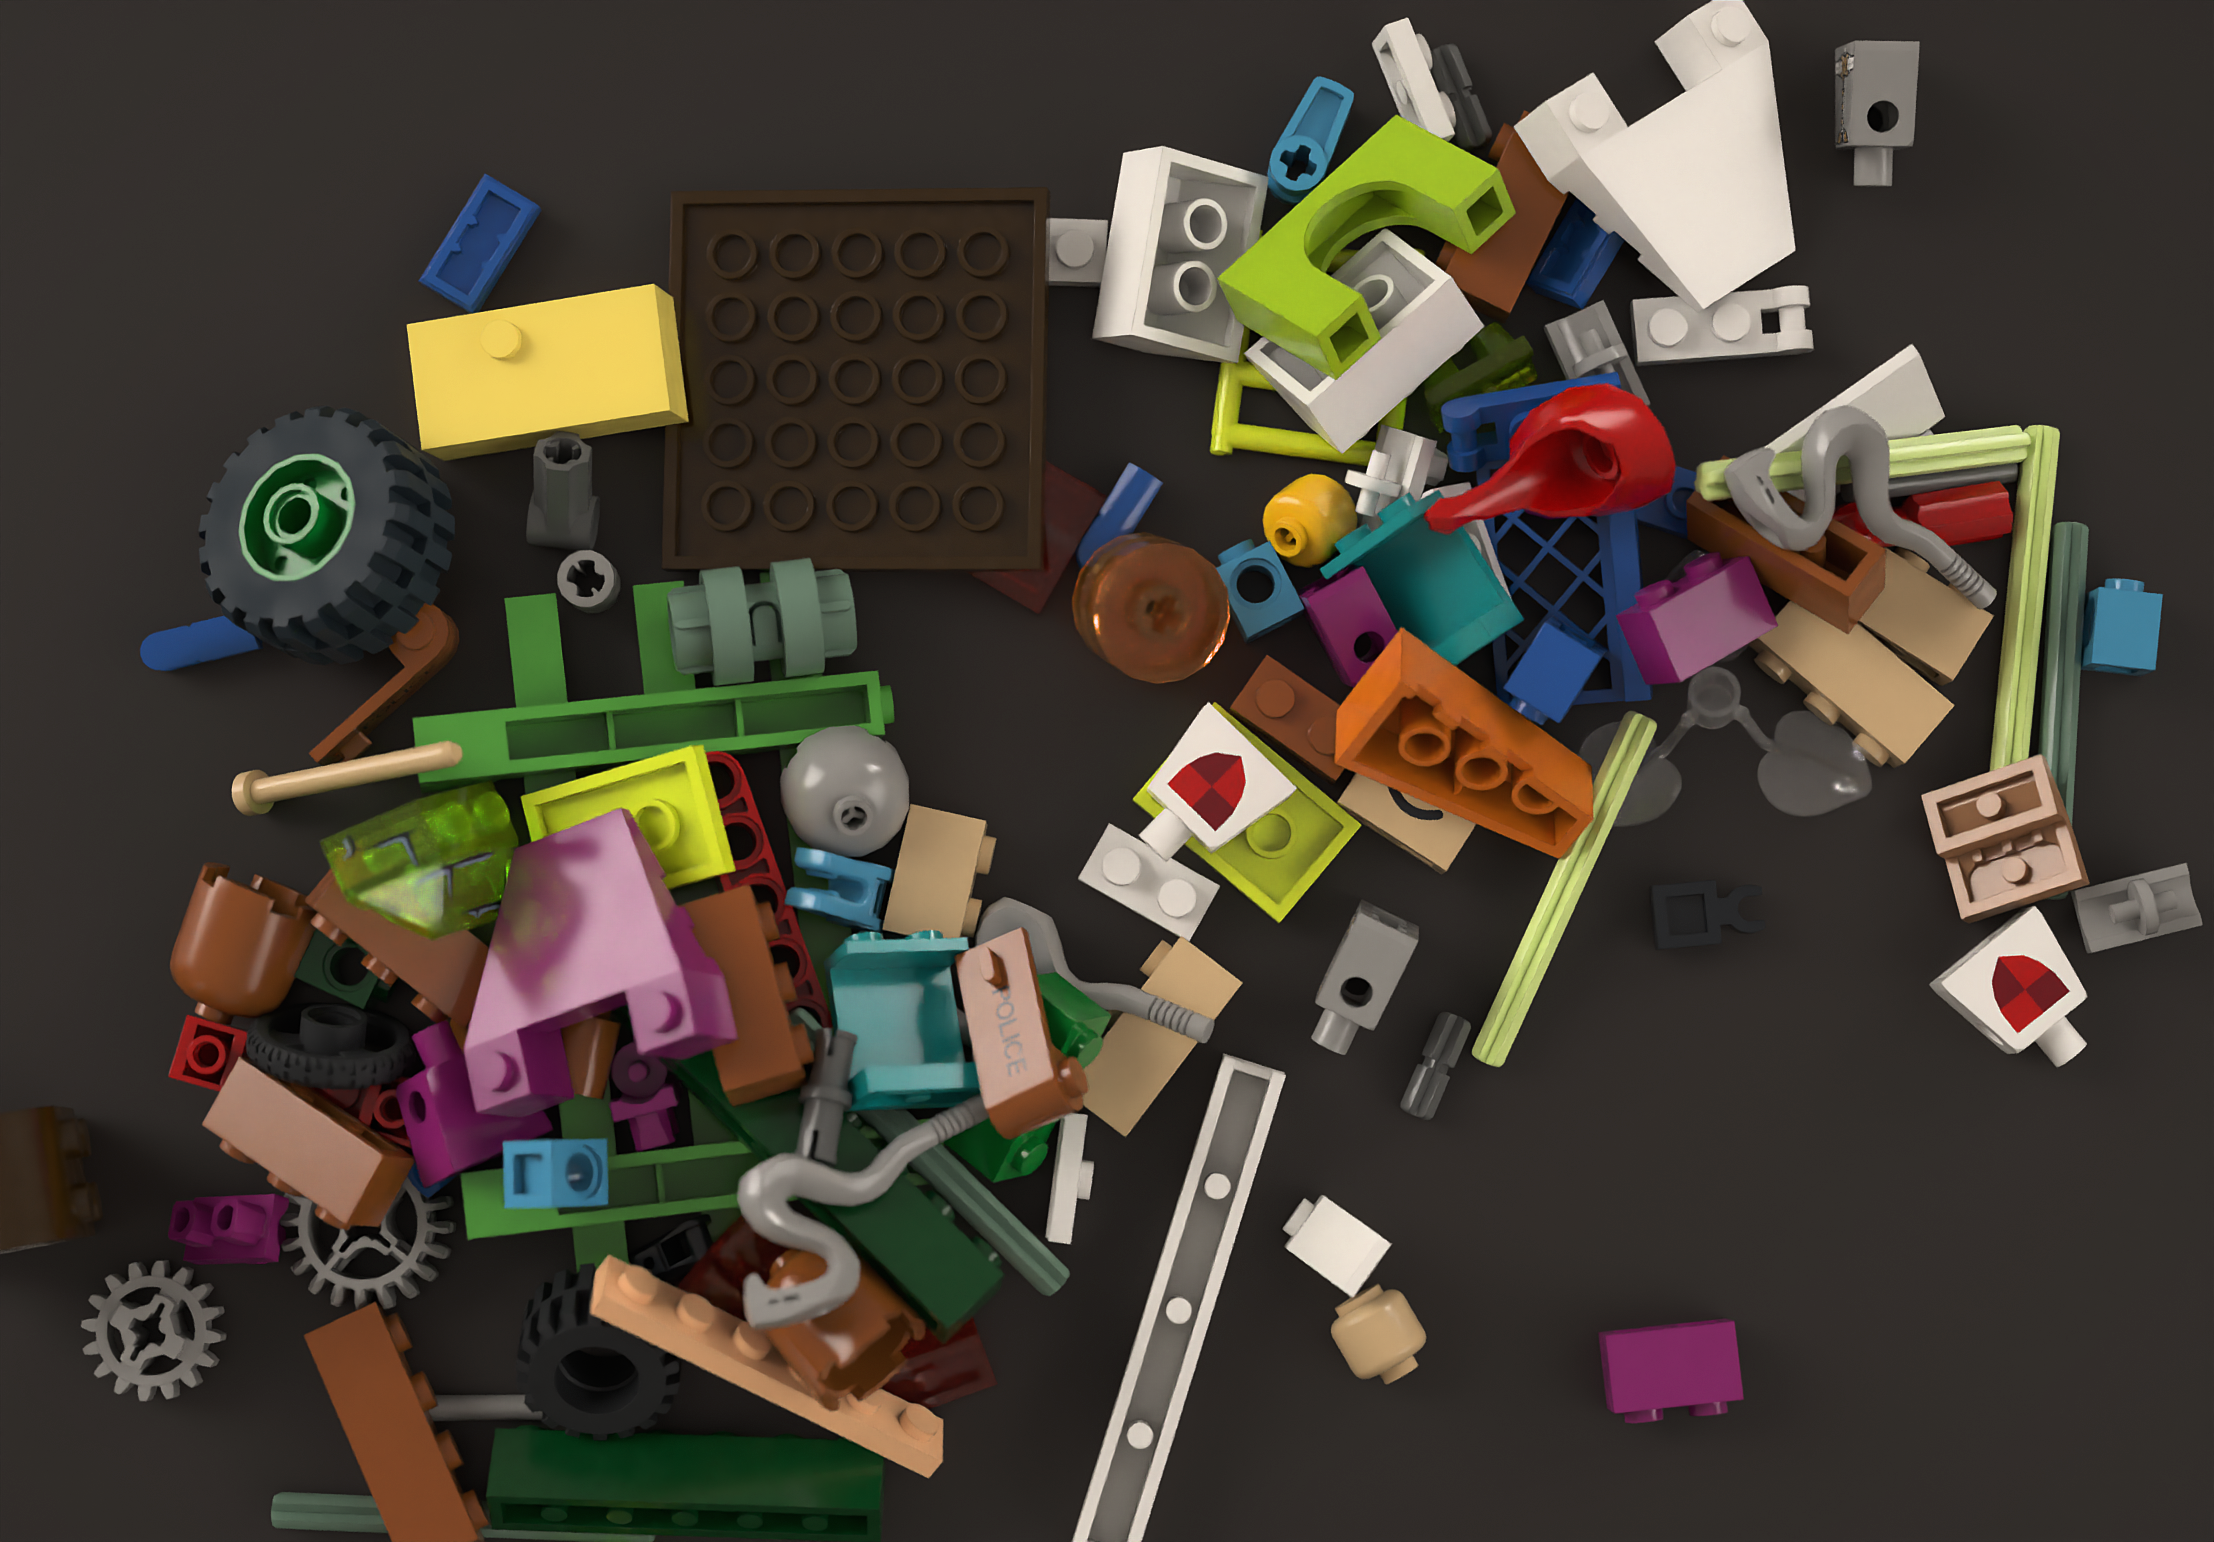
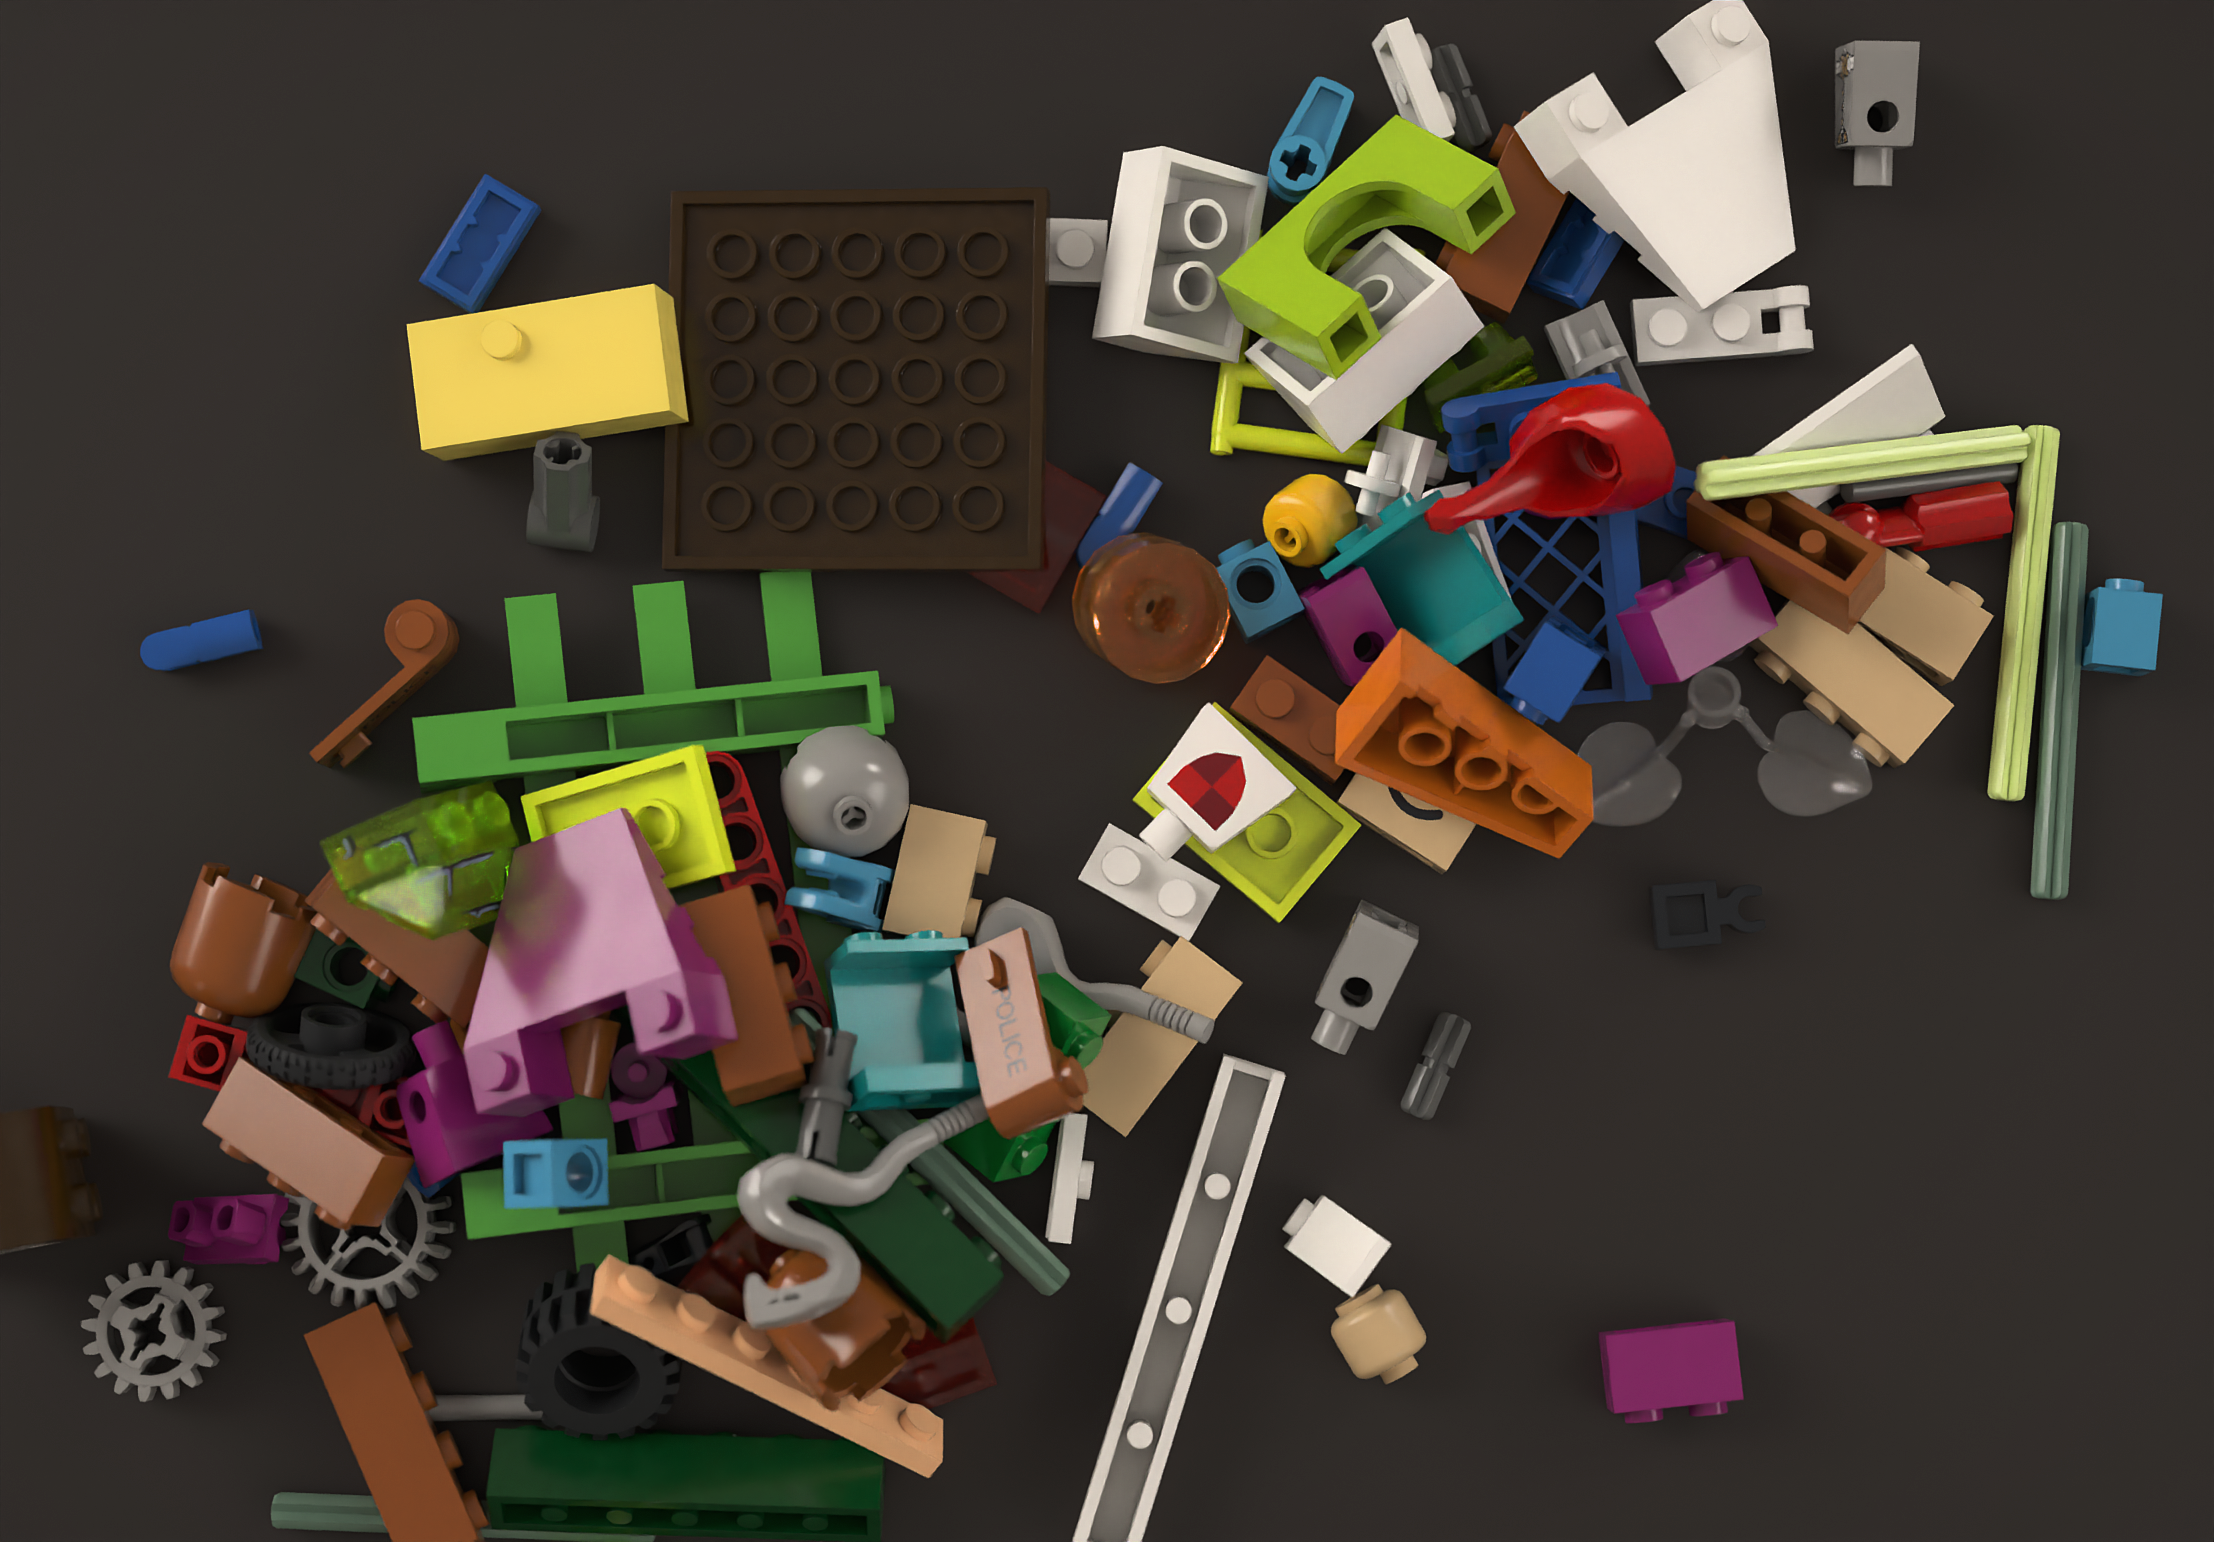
black wheel [199,406,455,665] -> none
tan bar [232,741,463,816] -> none
light grey gear [557,550,621,614] -> none
sand green piece [667,558,857,686] -> none
yellowish green axle [1472,711,1657,1067] -> none
light grey animal [1724,405,1997,609] -> none
slope [1921,754,2090,924] -> none
white torso [1929,906,2087,1068] -> none
light grey hips [2070,863,2203,953] -> none

